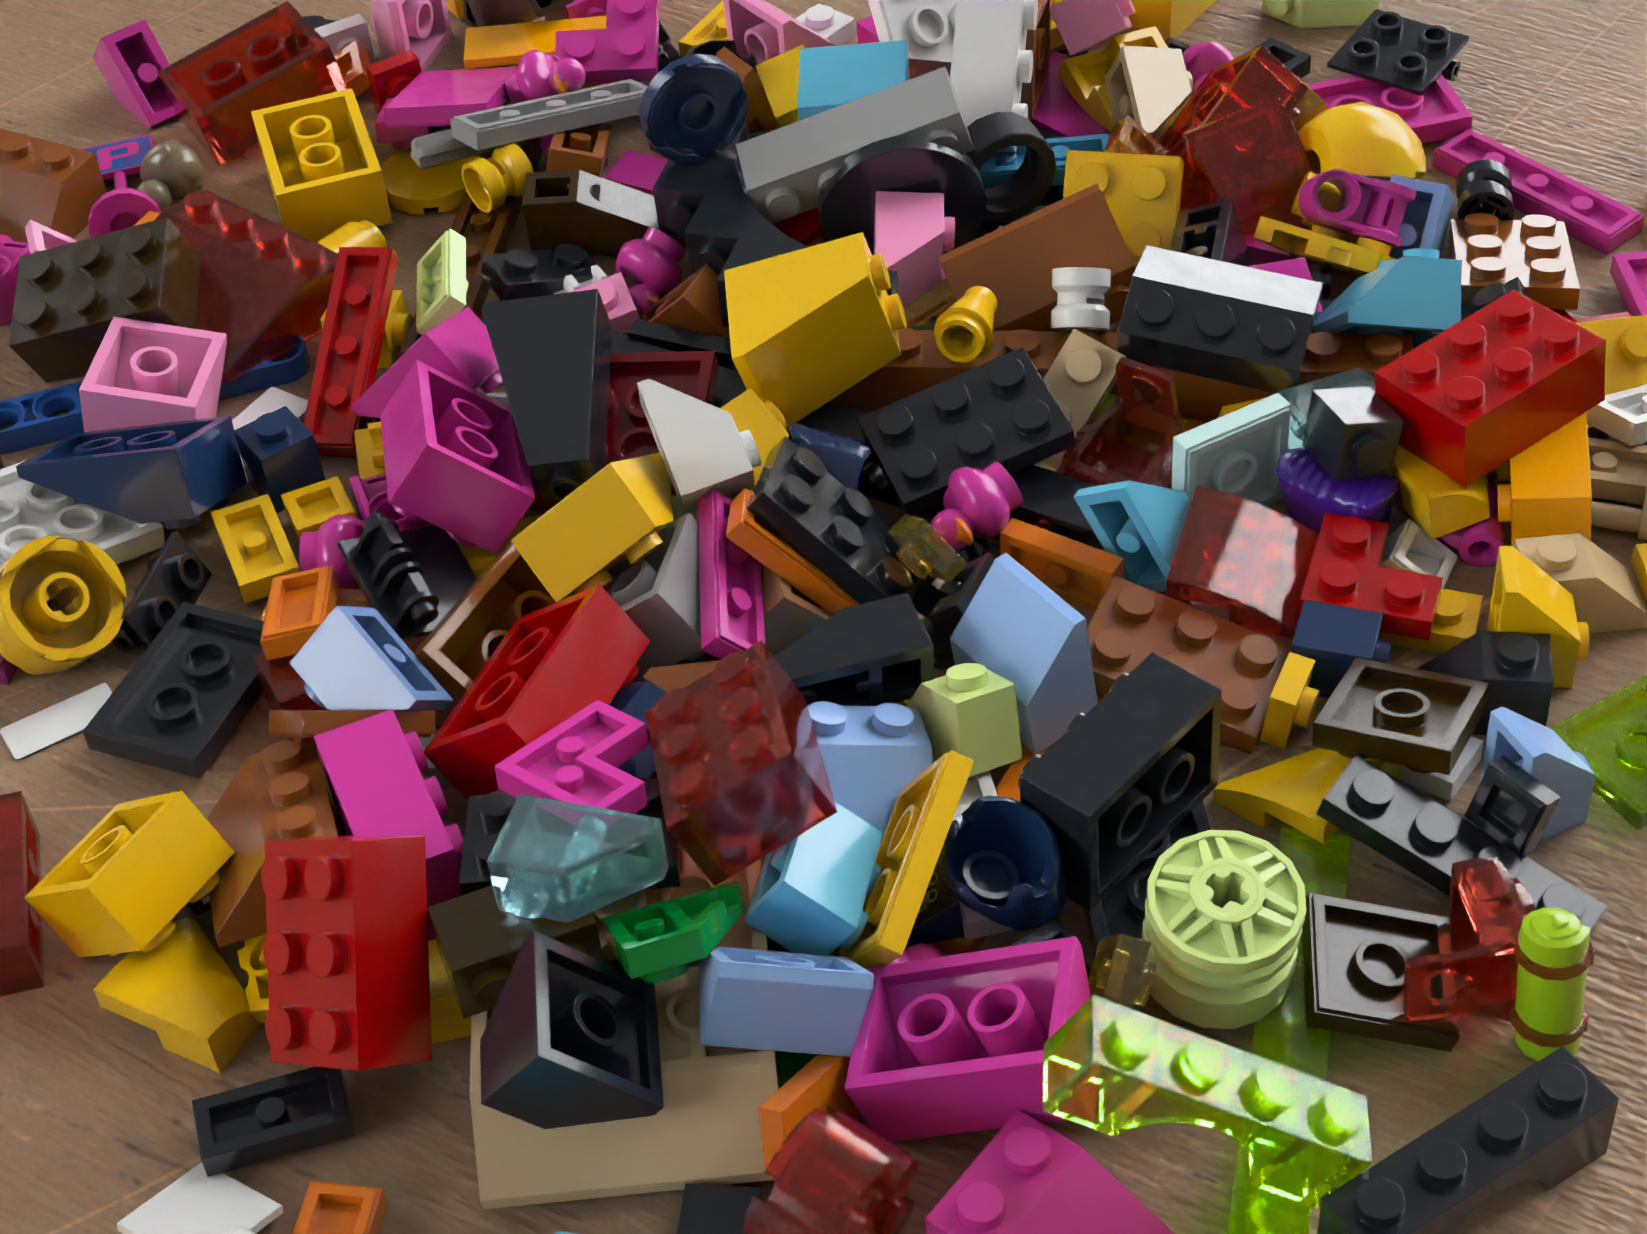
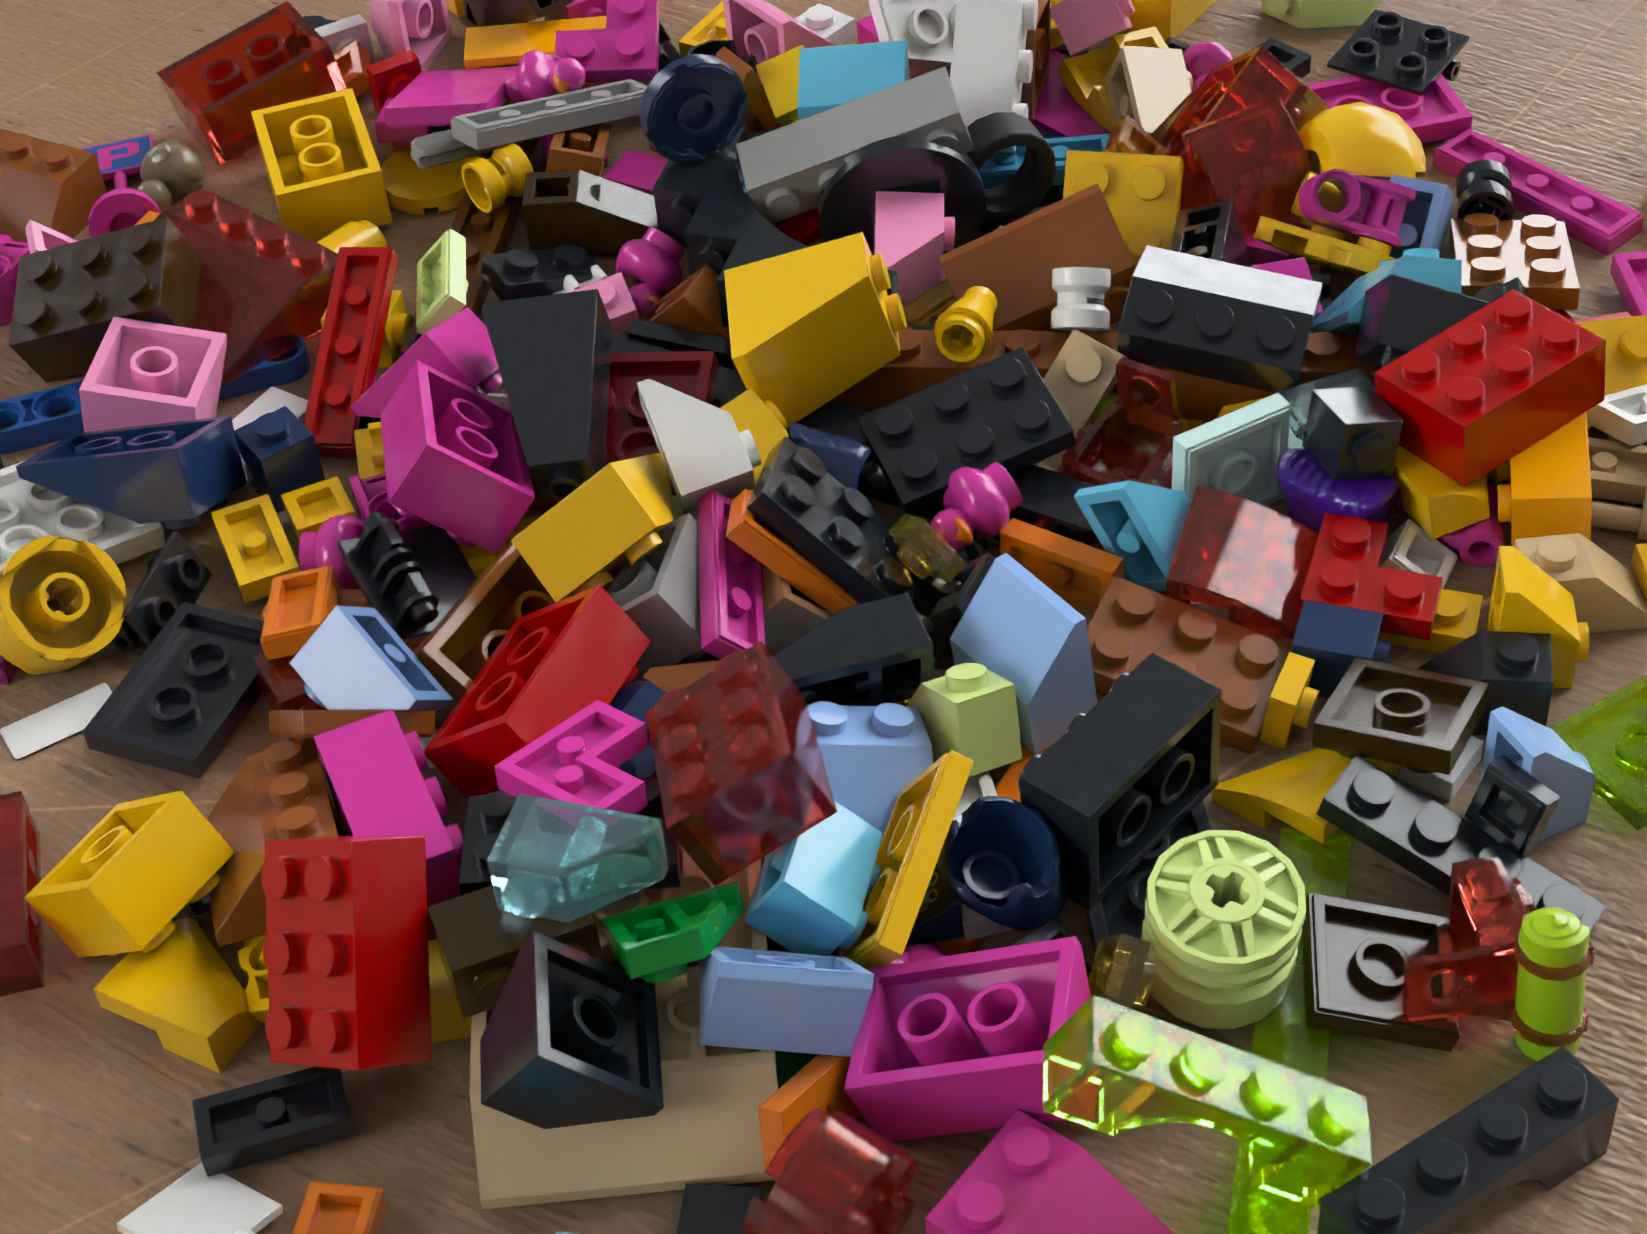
dark pink slope [93,19,194,129] -> none
none -> black slope [1354,274,1491,371]

